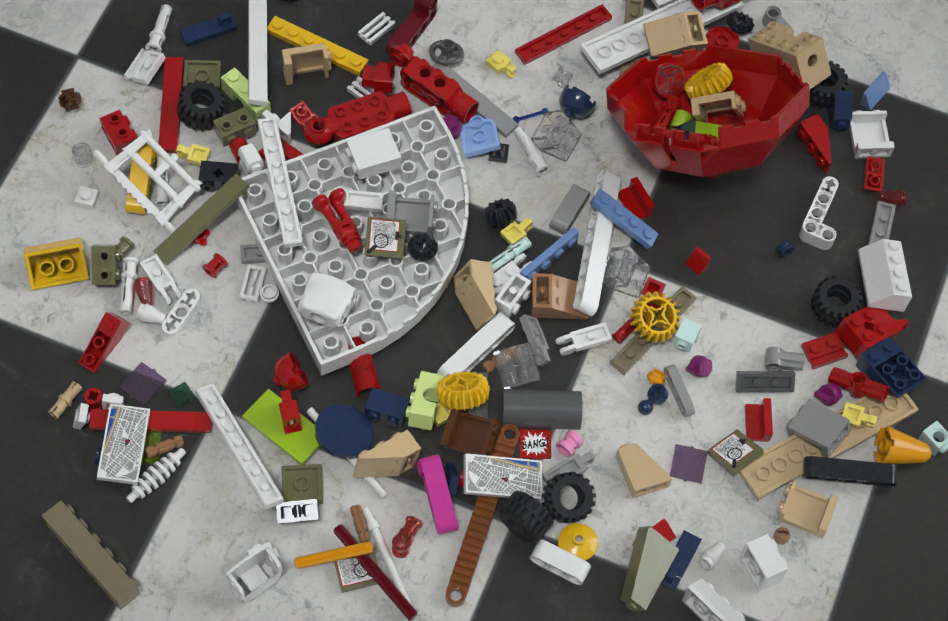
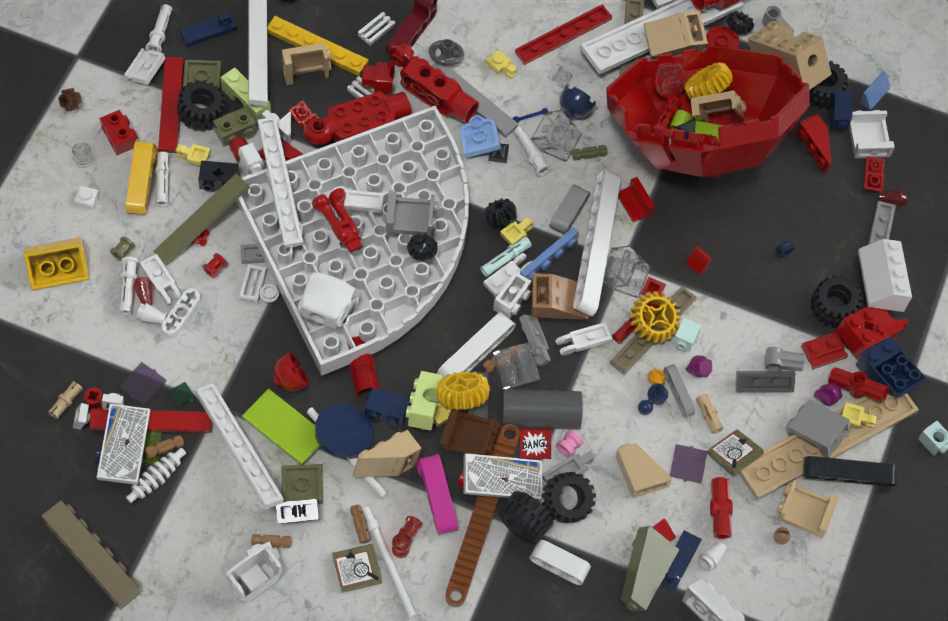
red slope [78,312,130,373] -> none
olive brick [91,244,121,285] -> none
white piece [93,129,203,234] -> none
red piece [279,390,302,434] -> none
light orange axle [294,541,373,569] -> none
dark red axle [334,524,417,621] -> none
white brick [344,128,401,180] -> none
tile [364,216,407,259] -> none
magenta piece [443,114,462,140] -> none
dark blue tile [446,462,459,496] -> none
tan slope [454,259,497,330] -> none
yellow dish [558,523,598,561] -> none
medium blue plate [590,188,658,249] -> none
white brick [740,534,788,592] -> none
red panel [745,398,773,442] -> none
white beam [799,176,839,250] -> none
light orange cone [873,426,932,465] -> none
none -> medium nougat axle [251,534,292,548]
none -> olive axle [572,145,608,160]
none -> tan pin [696,394,724,434]
none -> red piece [710,477,733,540]

